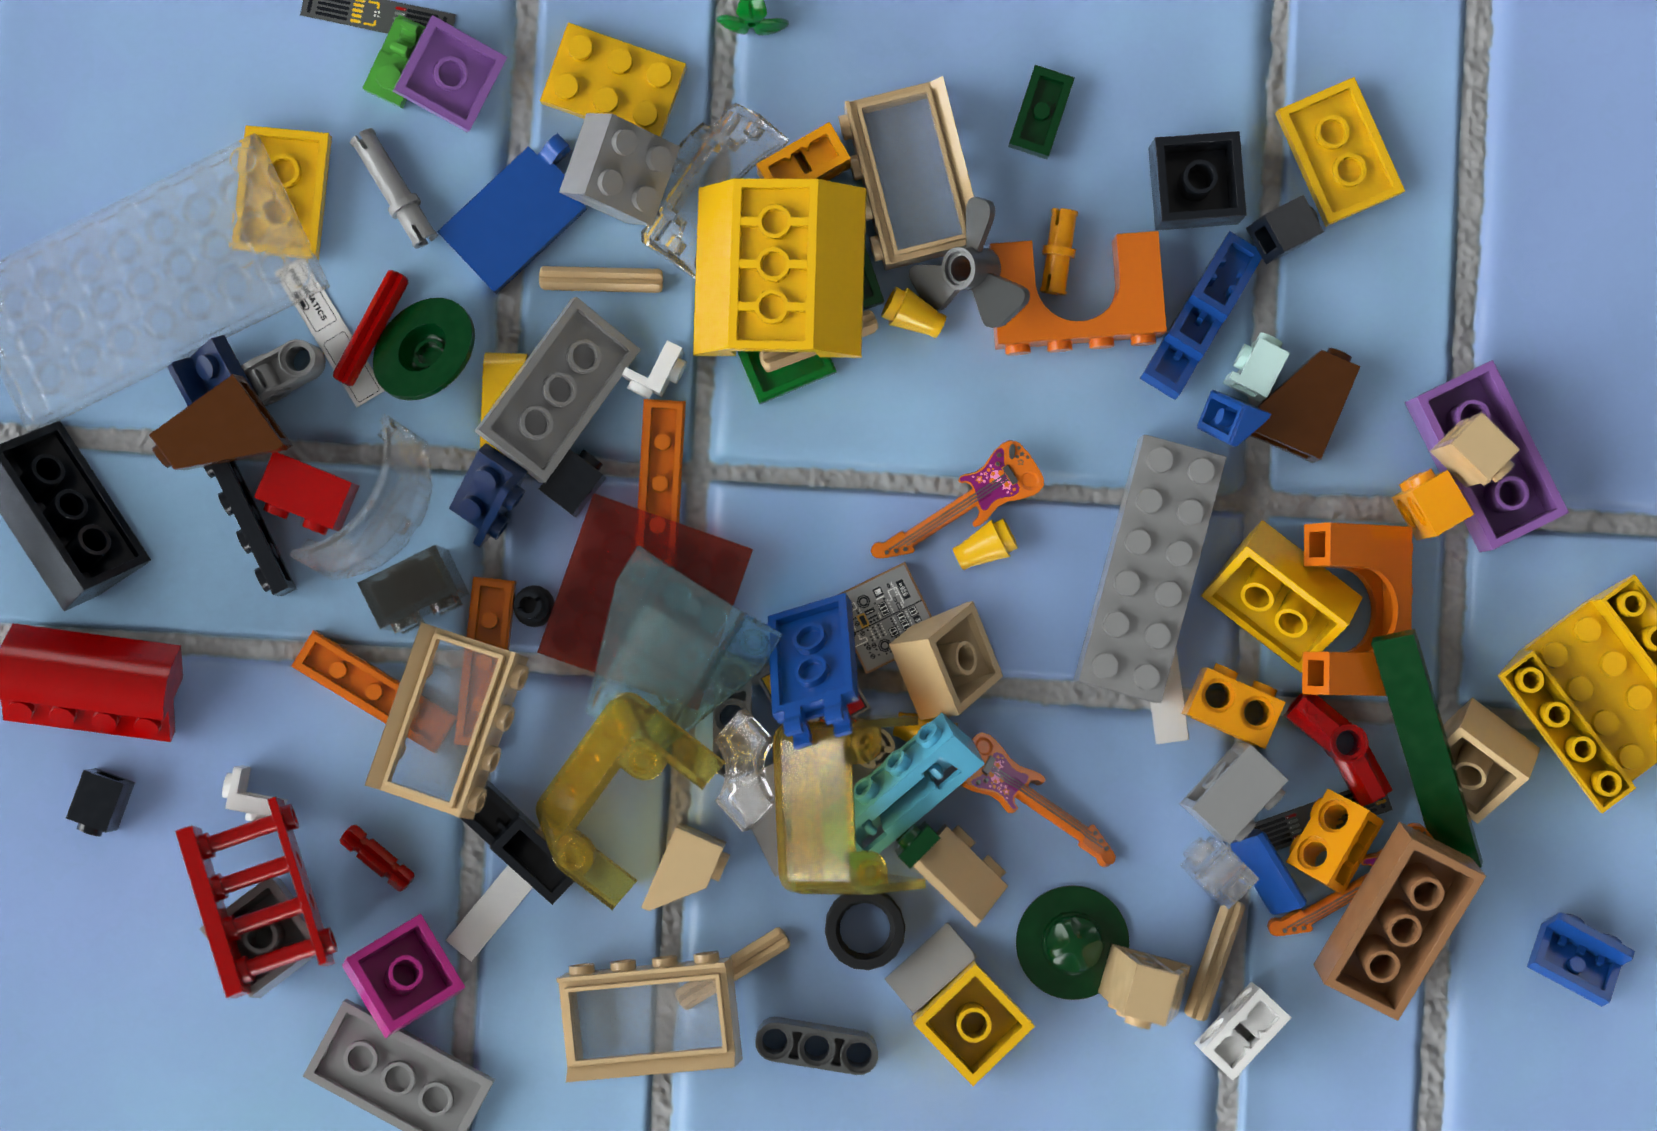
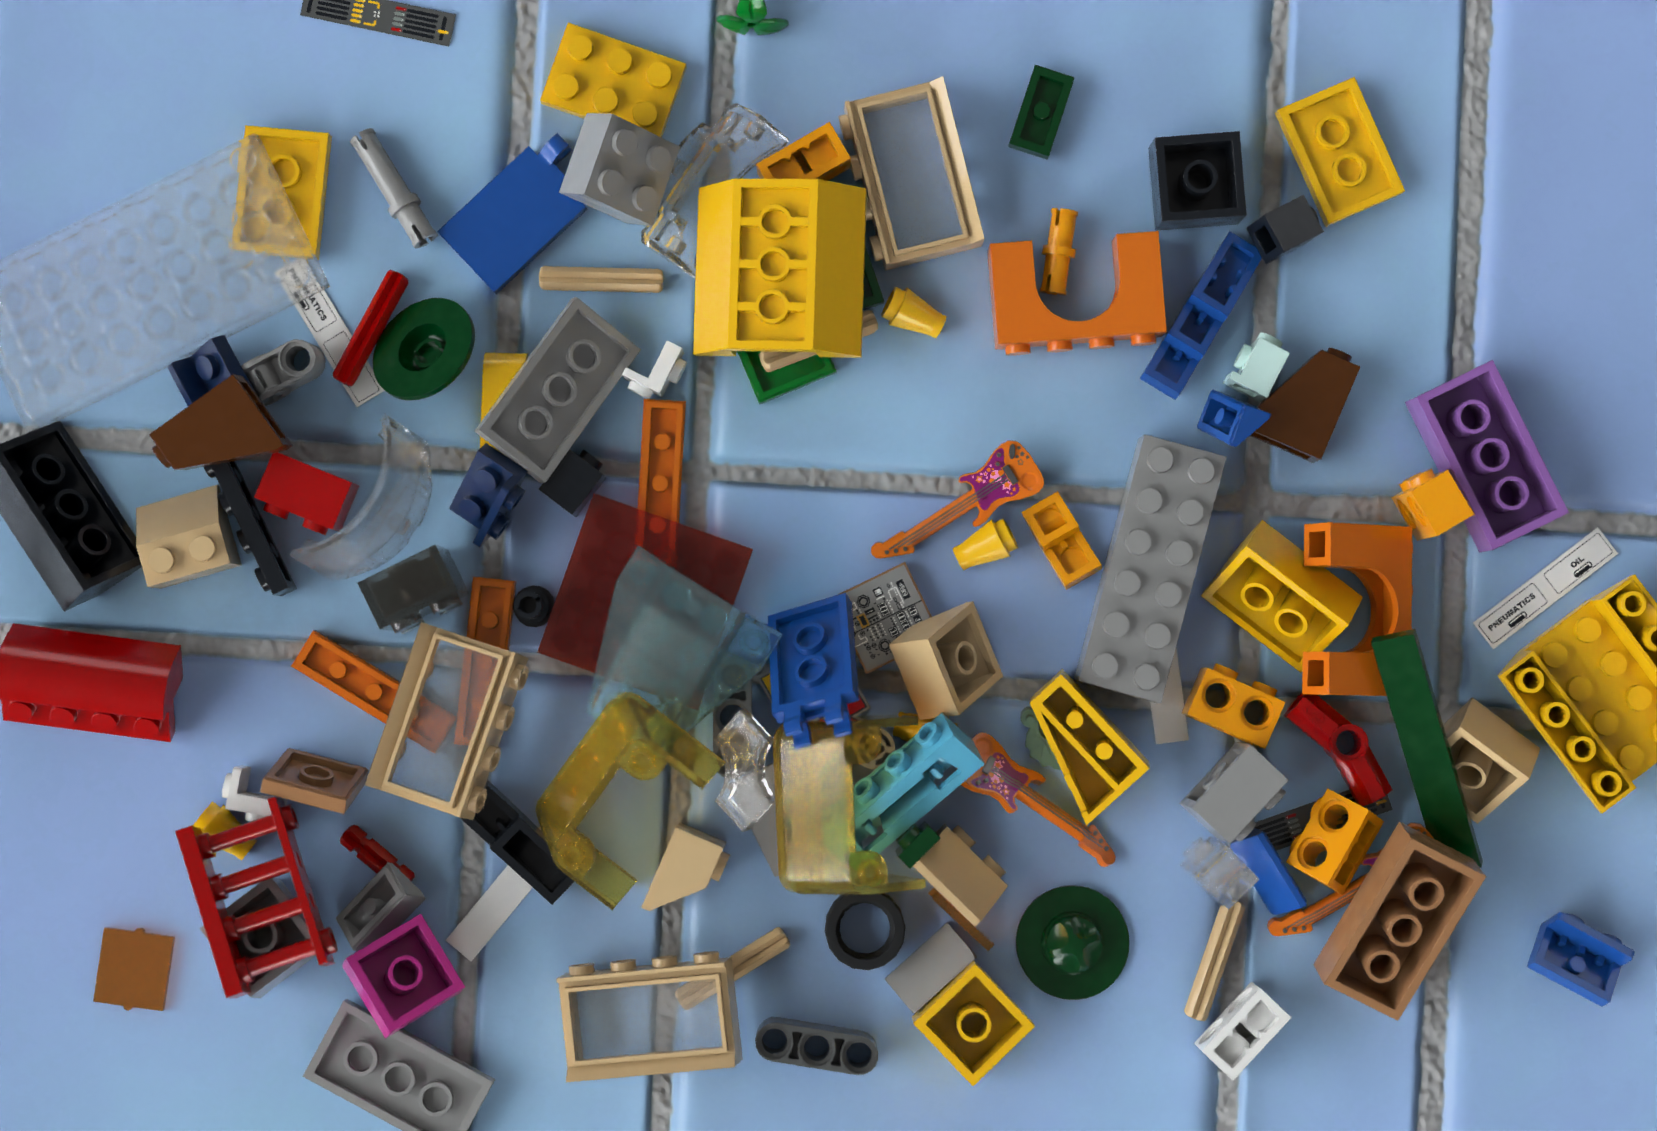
black brick [66,768,135,837] -> none
bright green plate [362,15,425,109] -> none
medium lavender plate [393,15,507,132] -> none
dark grey piece [909,197,1030,328] -> none
tan wedge [1098,944,1192,1030] -> none
tan brick [1430,413,1520,487] -> none
none -> clear orange piece [93,927,175,1011]
none -> tan slope [136,485,242,589]
none -> yellow cone [193,801,257,860]
none -> medium nougat tile [260,748,369,814]
none -> light grey slope [336,862,425,951]
none -> clear orange piece [928,887,994,951]
none -> sand green piece [1020,707,1061,770]
none -> light orange slope [1021,491,1102,590]
none -> yellow wedge [1030,669,1150,826]
none -> white sticker [1473,527,1618,649]

